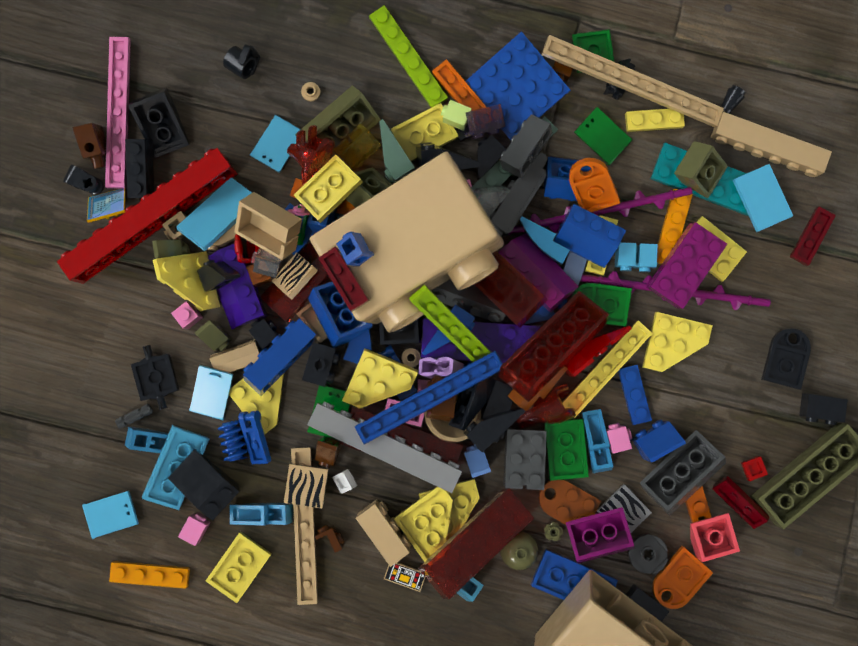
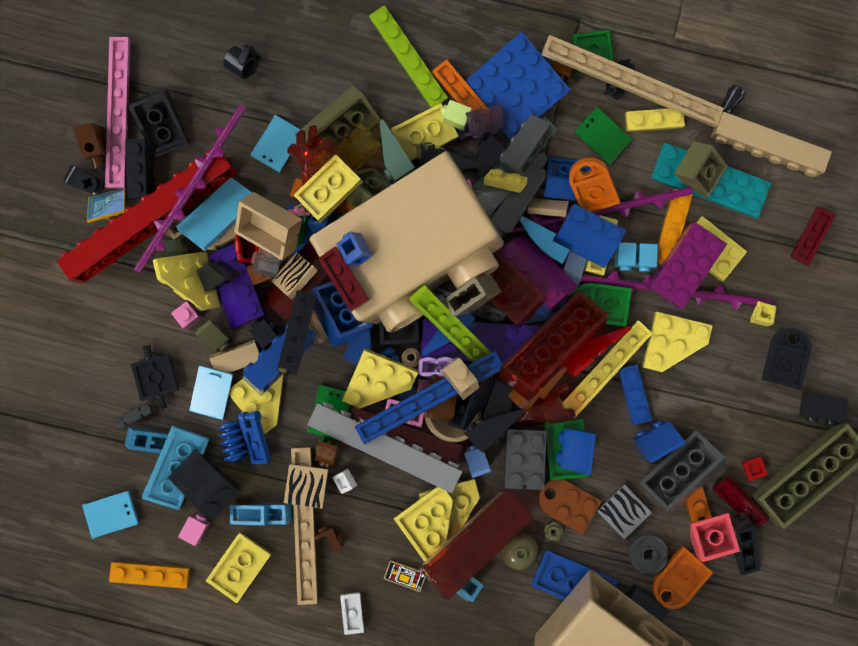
tan plate [301,82,320,102] -> none
black brick [302,342,341,387] -> none
tan piece [356,499,411,567] -> none
magenta slope [566,507,635,563] -> none
dark azure slope [582,409,613,473] -> none
bright pink brick [606,423,632,454] -> none
medium azure tile [733,164,793,232] -> none
none -> magenta plant [133,104,247,274]
none -> black brick [277,290,316,376]
none -> white plate [340,592,364,635]
none -> tan torso [440,357,479,400]
none -> dark tan brick [443,275,502,317]
none -> light yellow plate [484,169,527,193]
none -> tan tile [528,198,569,217]
none -> blue slope [556,428,596,475]
none -> black slope [730,512,760,576]
none -> light yellow slope [750,301,776,327]

